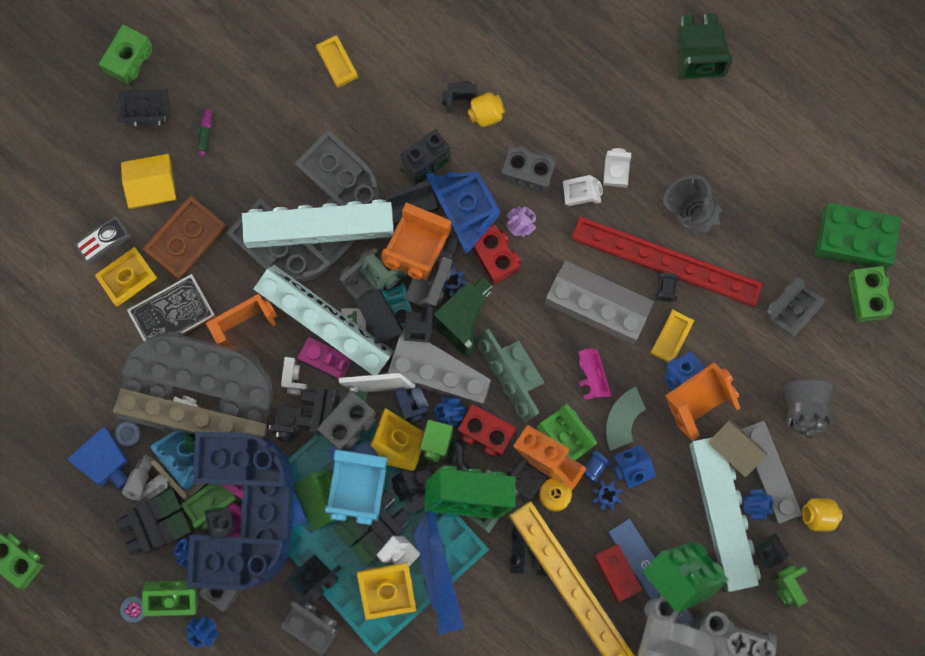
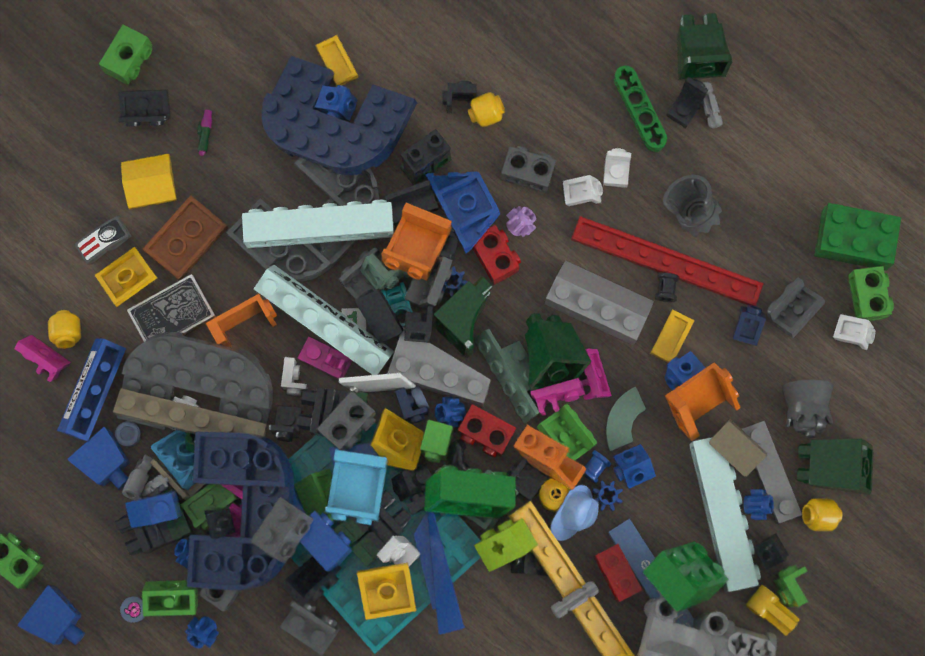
none -> dark pink plate [14,335,71,382]
none -> blue torso [17,585,85,645]
none -> yellow head [48,310,81,349]
none -> blue brick [57,339,126,441]
none -> blue slope [125,490,182,528]
none -> dark grey bracket [251,497,313,563]
none -> dark blue plate [262,56,417,175]
none -> blue slope [300,511,352,572]
none -> blue brick [315,85,358,121]
none -> lime brick [474,518,538,572]
none -> dark green hips [524,313,592,391]
none -> dark pink plate [530,378,585,416]
none -> light blue piece [550,485,598,541]
none -> light grey axle [551,581,599,618]
none -> green beam [614,65,667,152]
none -> black bracket [666,77,708,128]
none -> light grey axle [702,82,723,129]
none -> dark blue bracket [733,305,766,346]
none -> yellow piece [745,585,800,636]
none -> dark green hips [797,439,874,495]
none -> white bracket [833,314,875,350]

